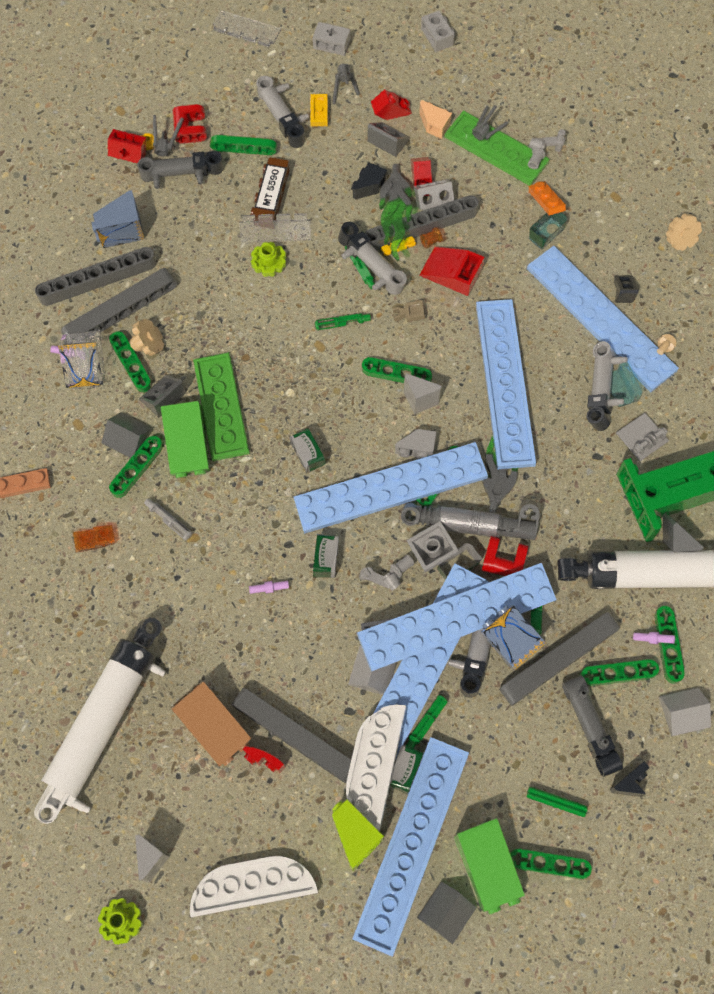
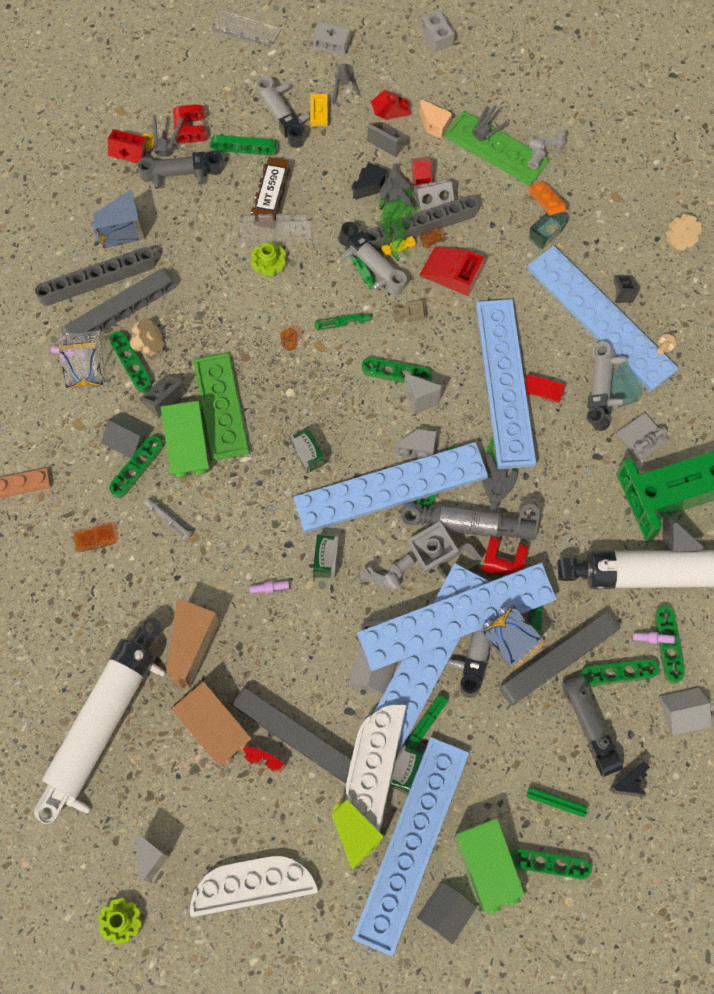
none -> medium nougat slope [166,598,220,689]
none -> clear orange bush [280,328,298,351]
none -> red slope [524,374,565,403]

